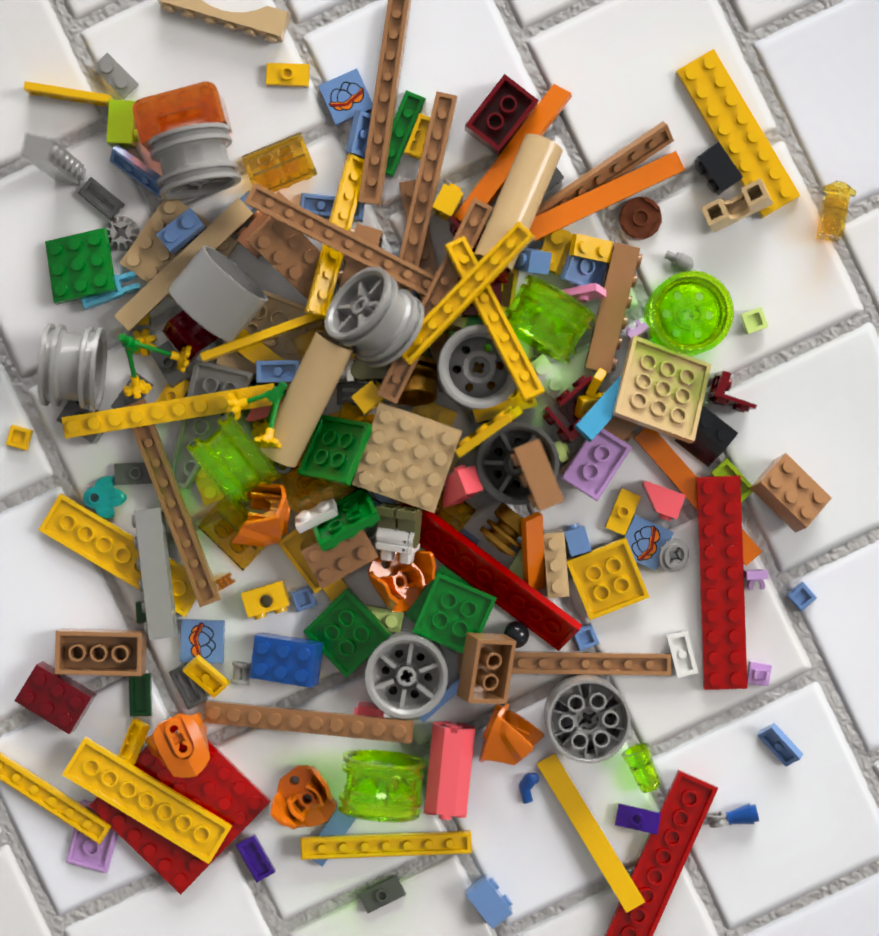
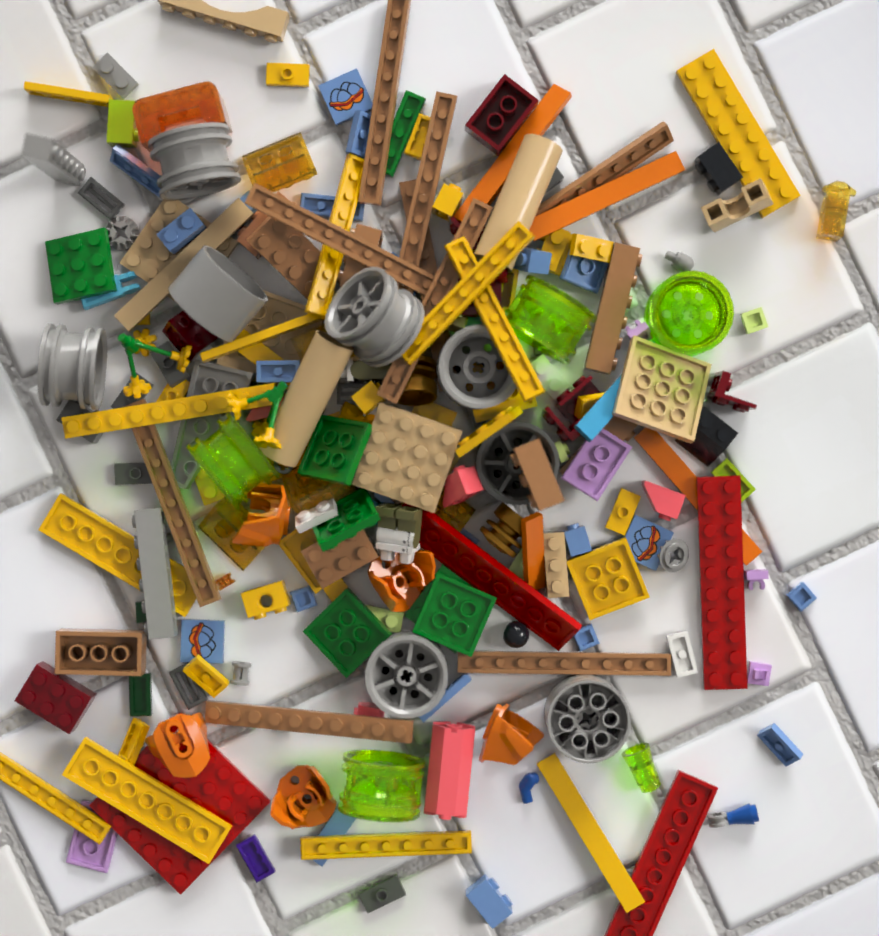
yellow tile [6,424,34,451] -> none
teal plate [83,476,127,518] -> none
blue brick [250,632,324,688] -> none
medium nougat brick [457,632,517,704] -> none
bright pink plate [558,283,606,304] -> none
yellow tile [585,368,607,397] -> none
dark purple plate [615,803,661,835] -> none
copper tile [619,197,662,240] -> none
medium nougat brick [750,453,832,533] -> none

